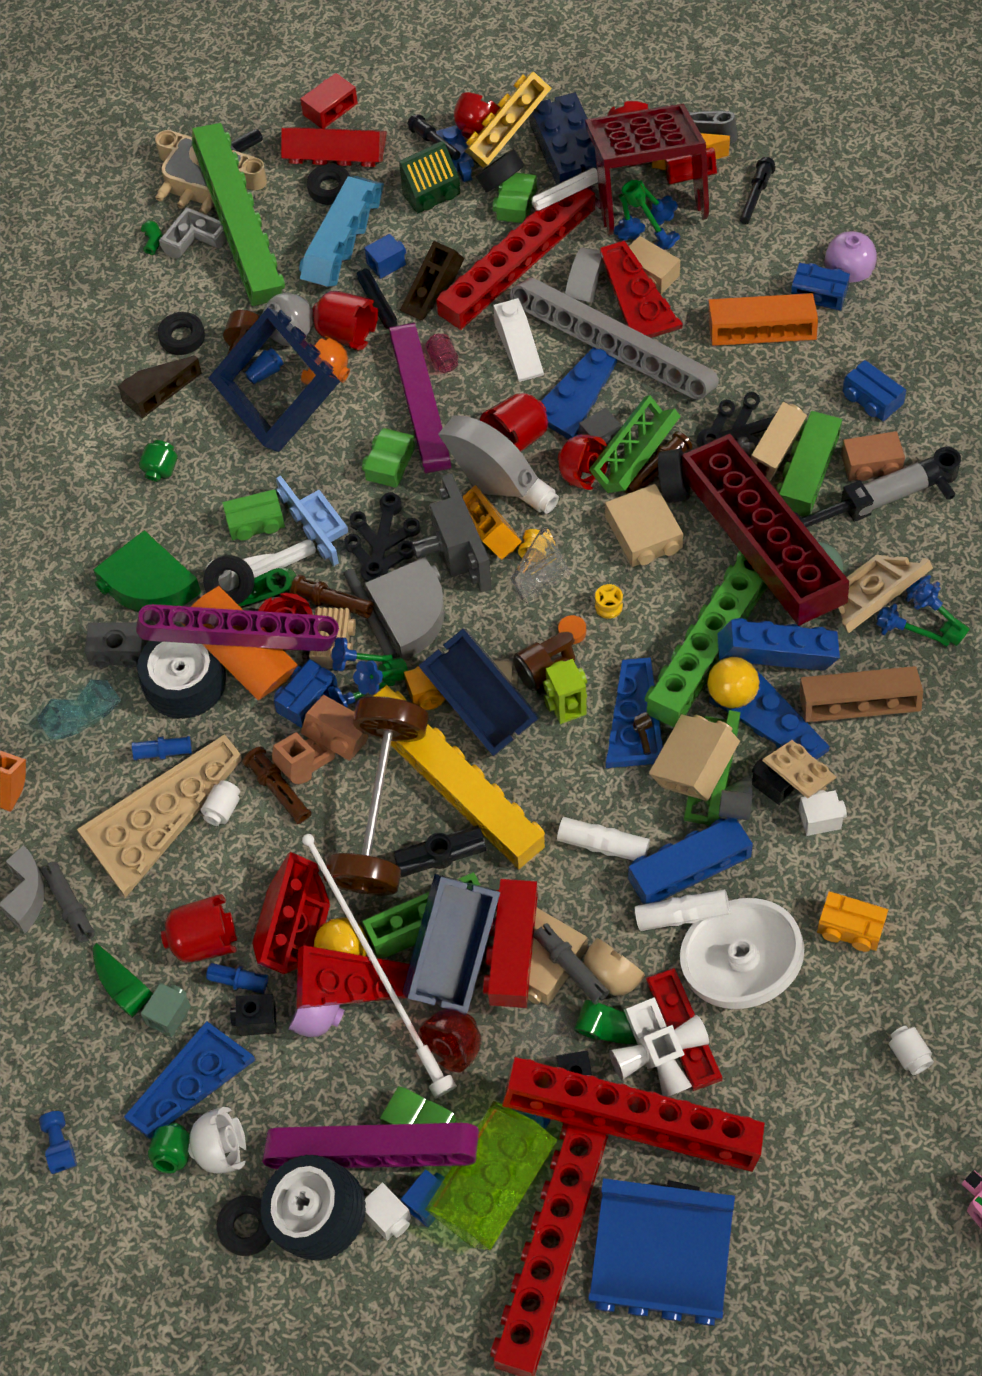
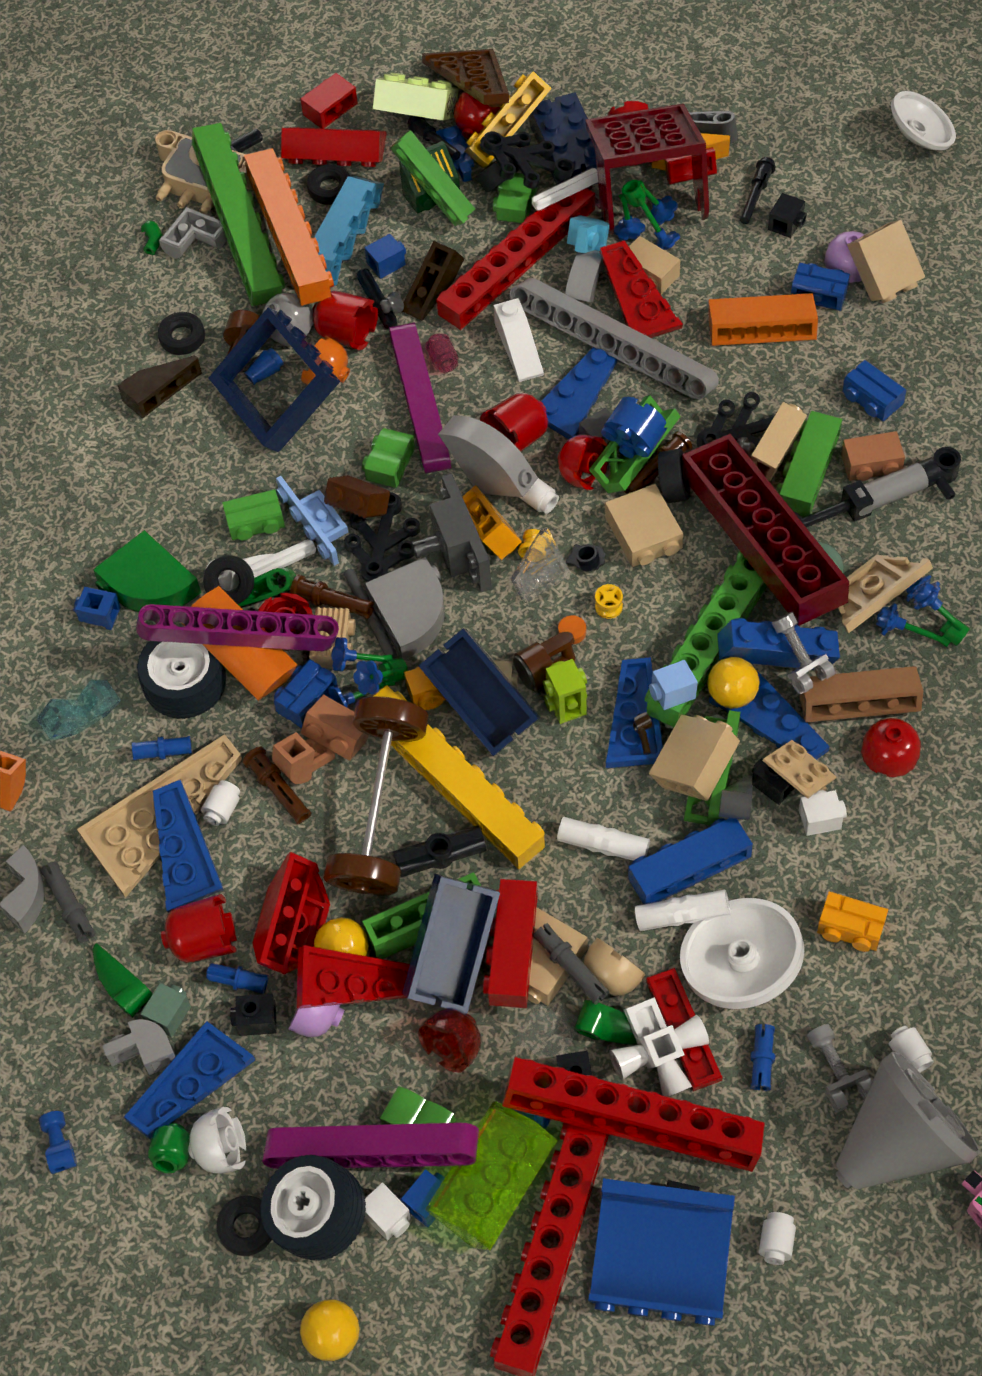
dark grey brick [84,622,148,668] -> none
green head [139,440,178,482] -> none
white piece [302,834,457,1099] -> none
none -> blue brick [74,587,121,630]
none -> light grey brick [102,1019,176,1075]
none -> blue wing [153,780,224,912]
none -> orange brick [244,148,334,306]
none -> yellow piece [300,1299,360,1361]
none -> reddish brown brick [324,475,390,519]
none -> yellowish green brick [373,73,459,121]
none -> dark grey arm [380,292,404,314]
none -> bright green fence [390,130,475,226]
none -> reddish brown wing [422,49,509,107]
none -> black plant [480,132,575,189]
none -> black animal [565,544,606,572]
none -> medium azure brick [567,215,610,253]
none -> blue brick [601,397,667,458]
none -> light blue brick [649,660,698,710]
none -> blue pin [750,1024,776,1091]
none -> white brick [759,1212,796,1265]
none -> black brick [768,193,807,238]
none -> light grey bar [772,612,835,694]
none -> light grey bar [807,1024,872,1113]
none -> light grey cone [835,1051,981,1190]
none -> tan brick [847,220,925,303]
none -> red cylinder [861,718,921,777]
none -> white dish [891,91,956,151]

